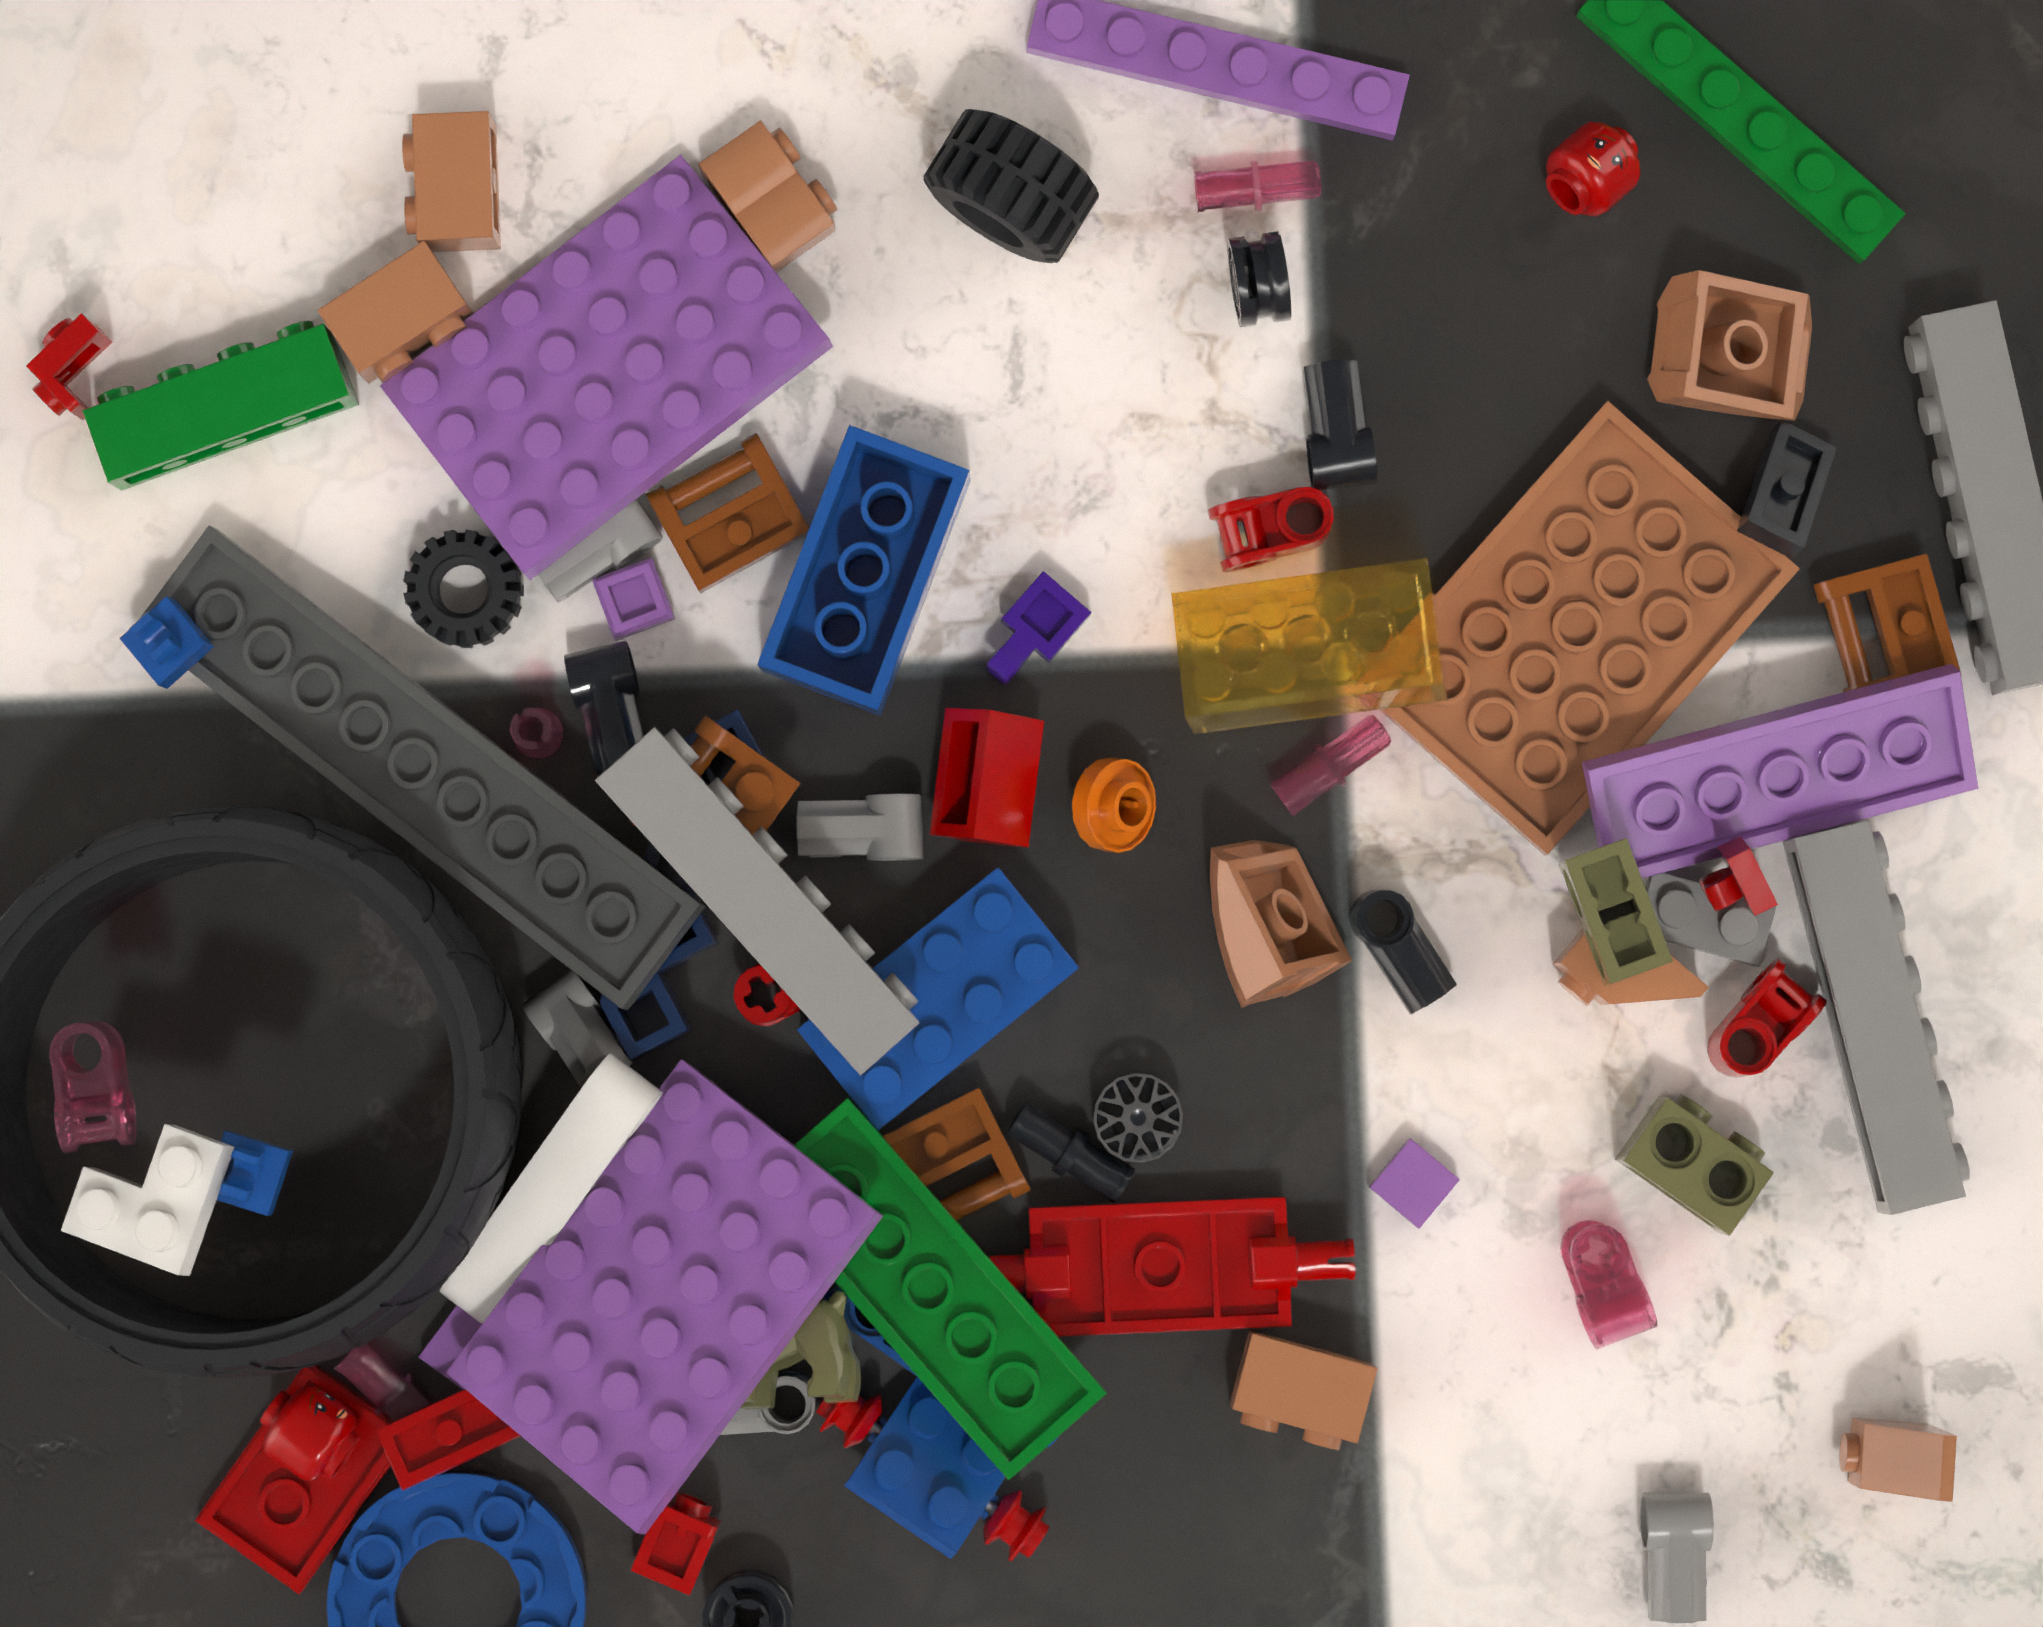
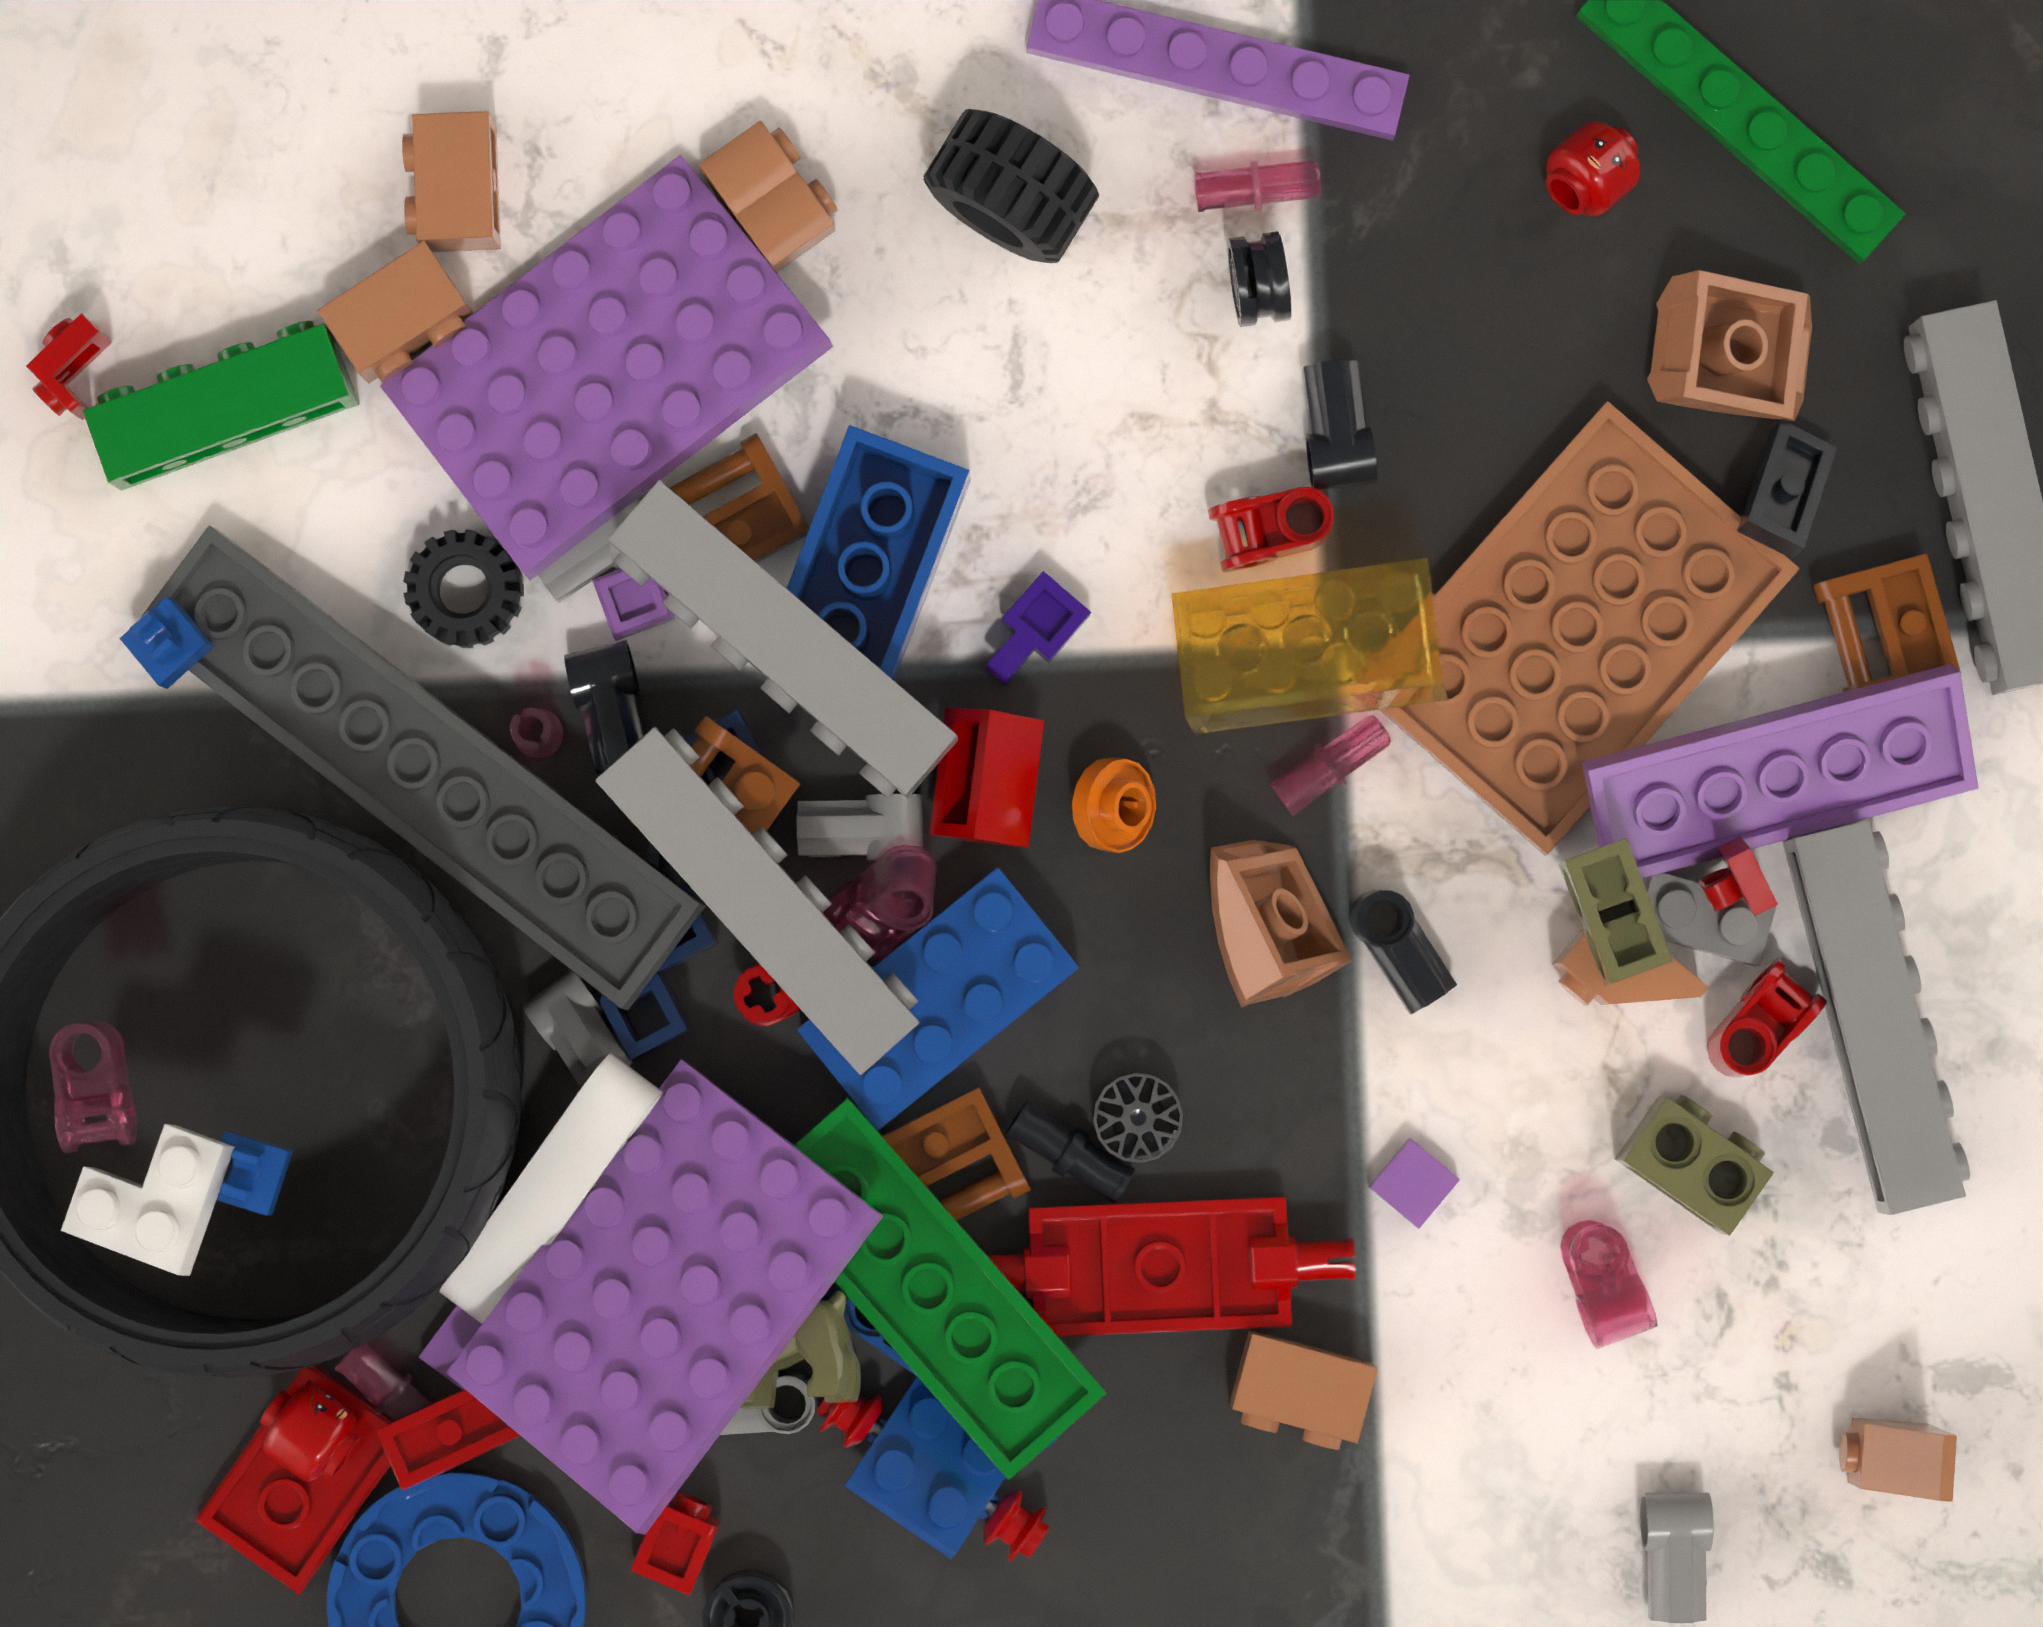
none -> light grey brick [608,480,958,799]
none -> clear pink piece [823,844,937,963]

